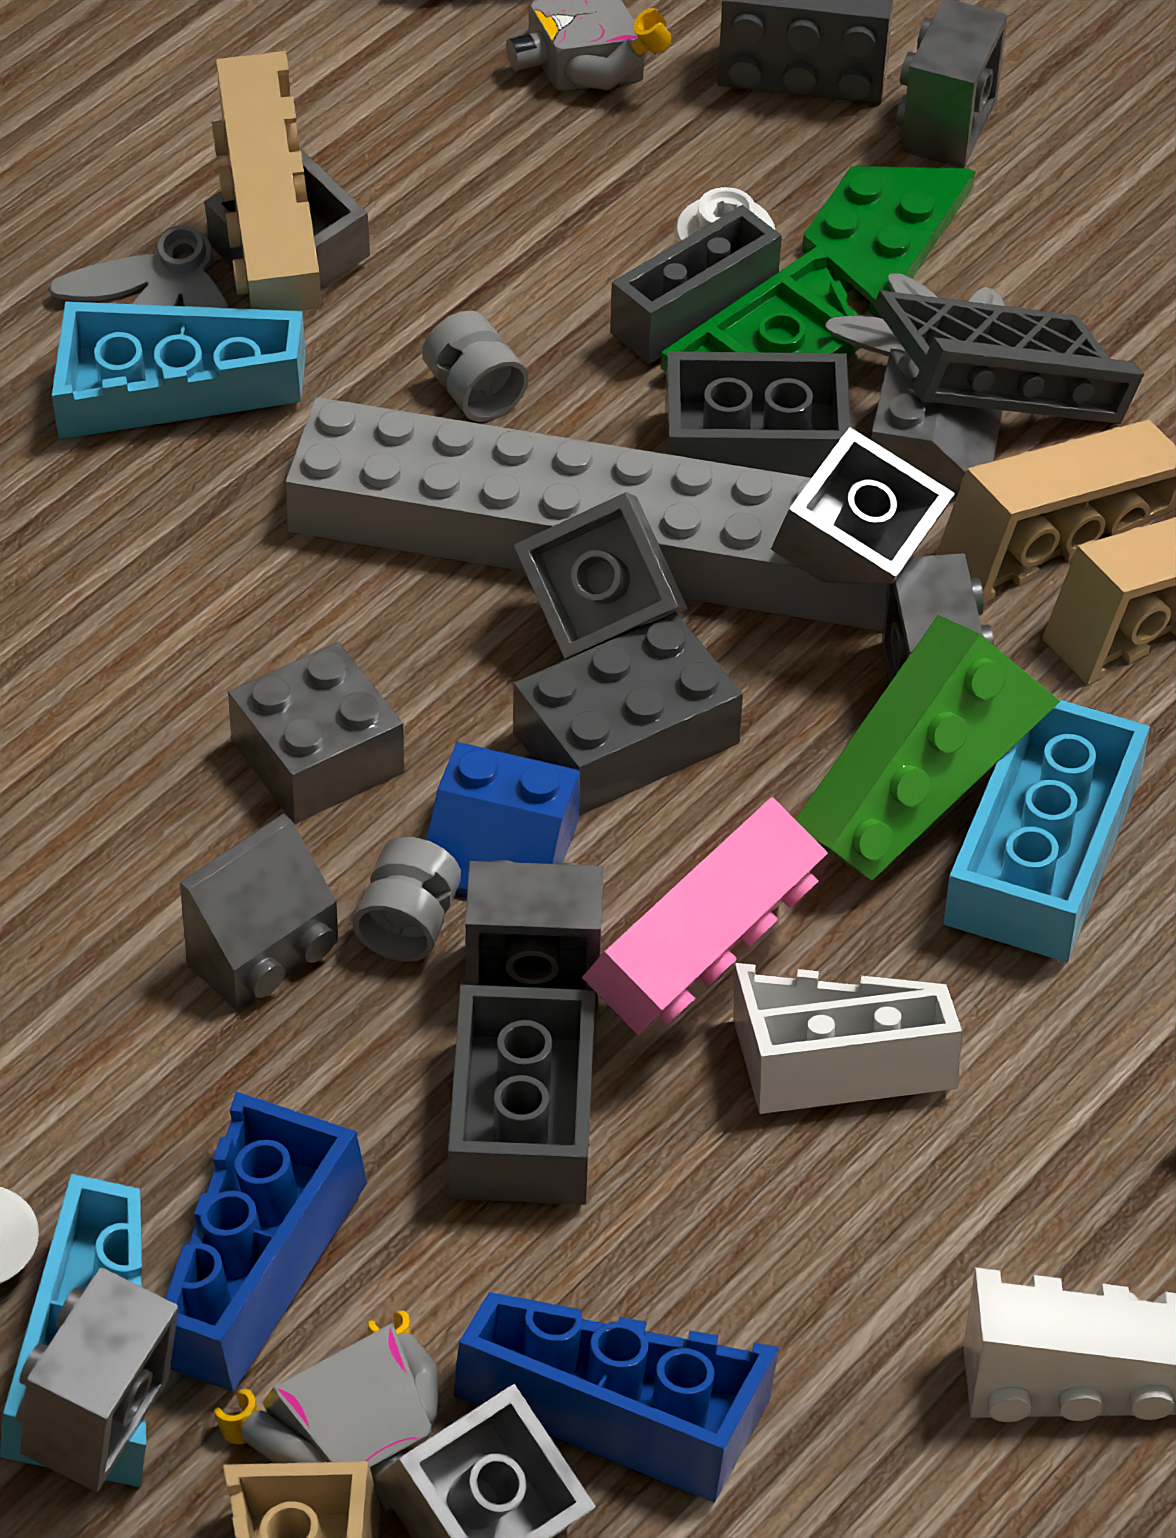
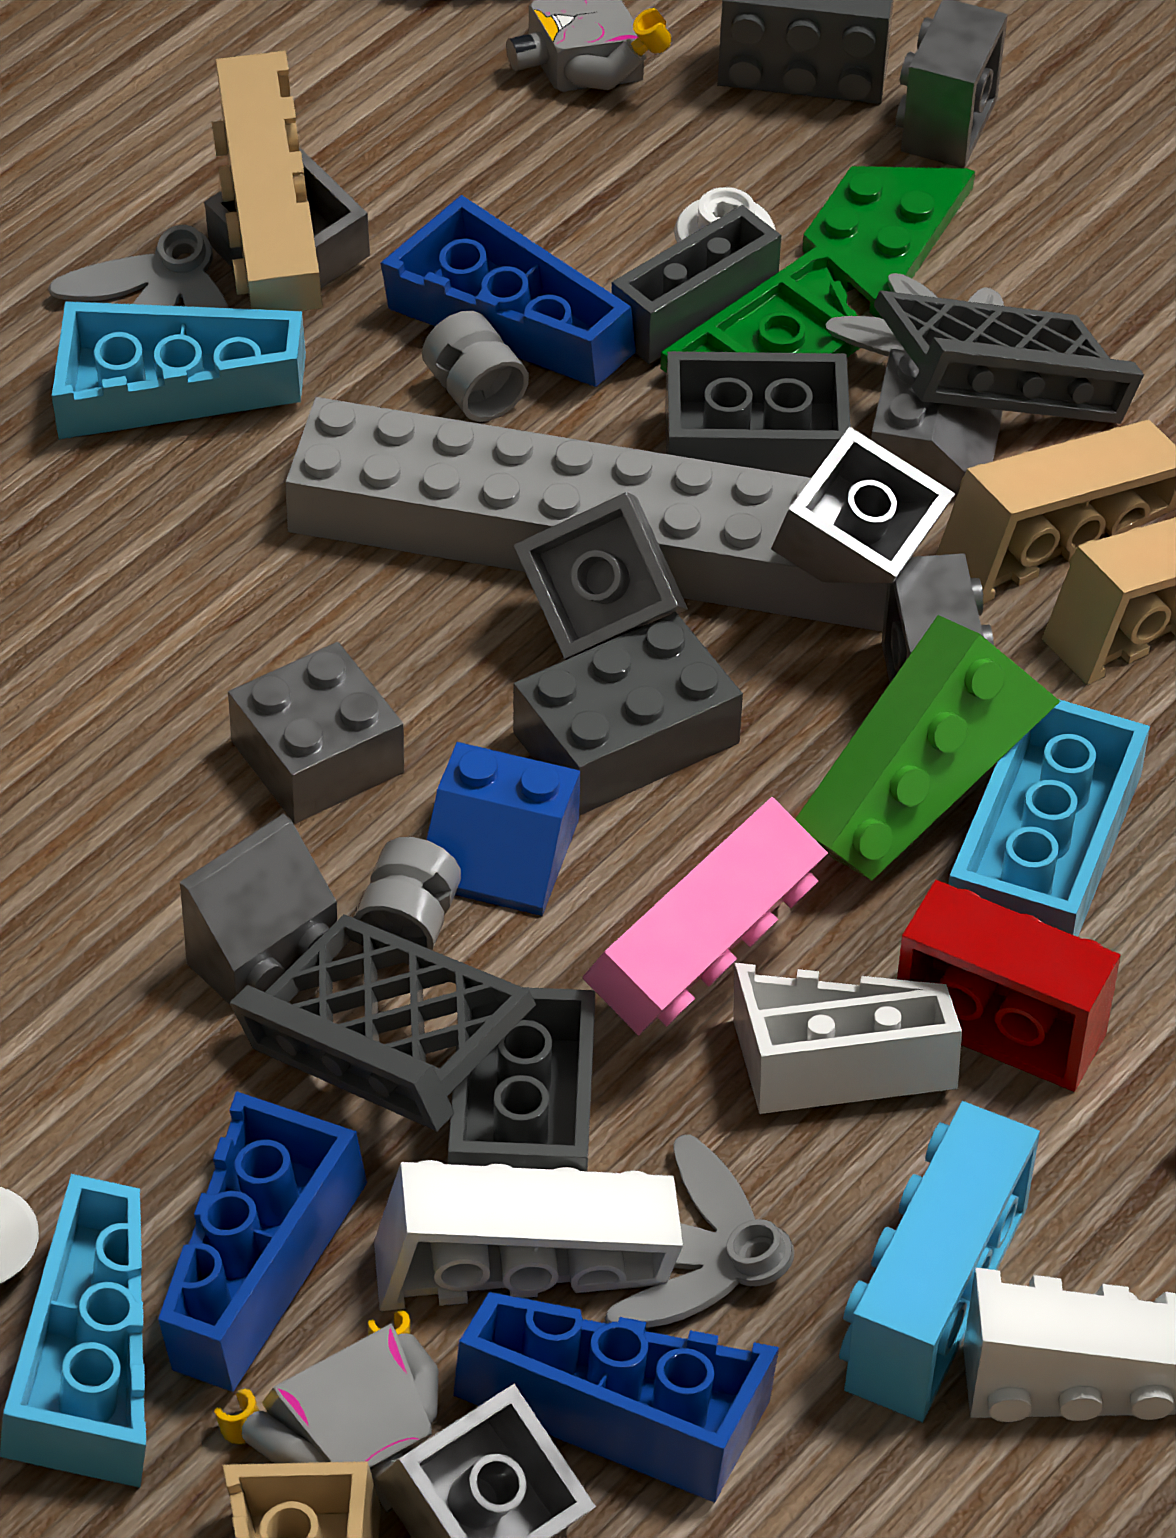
flat silver brick [16,1267,179,1492] -> none
flat silver brick [465,860,603,1011] -> none
none -> dark grey fence [229,914,536,1131]
none -> white wedge [374,1160,683,1311]
none -> blue wedge [381,195,636,387]
none -> light grey plant [604,1135,795,1328]
none -> medium azure brick [839,1101,1040,1422]
none -> red brick [897,879,1121,1092]

